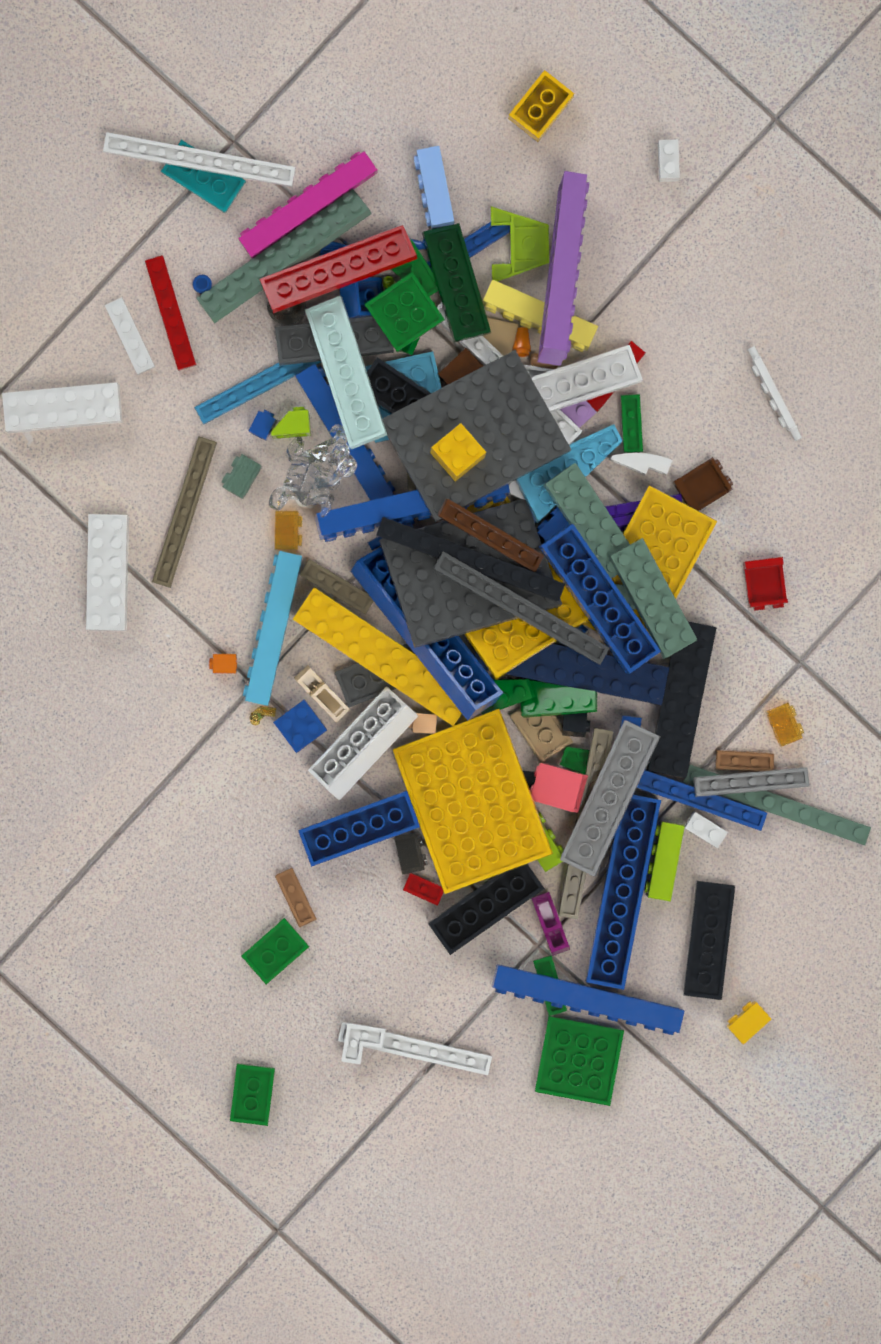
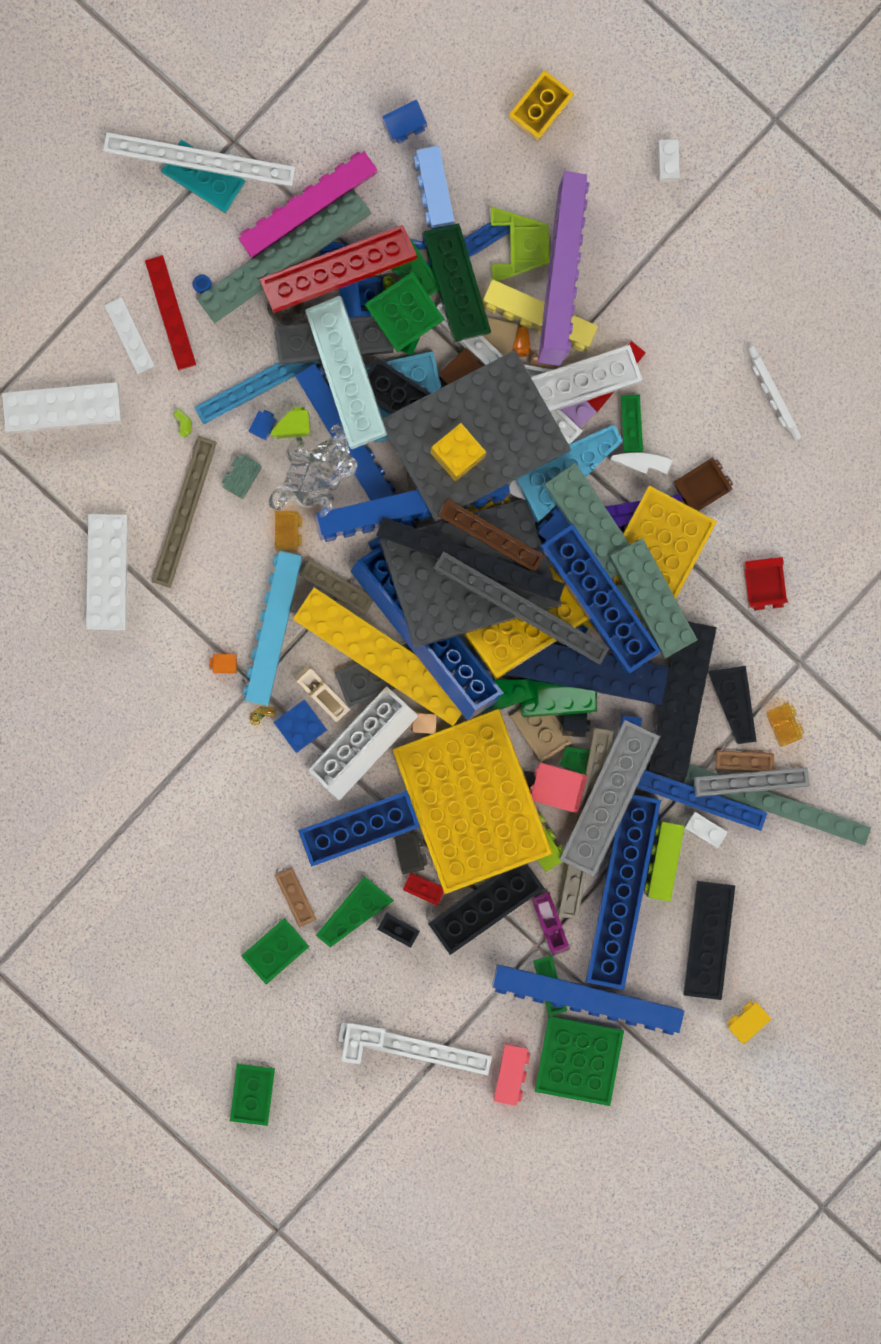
none -> lime arm [173,409,192,438]
none -> green wing [315,876,394,948]
none -> black brick [377,912,420,948]
none -> blue slope [382,99,427,144]
none -> coral brick [494,1043,531,1106]
none -> black wing [708,666,757,744]

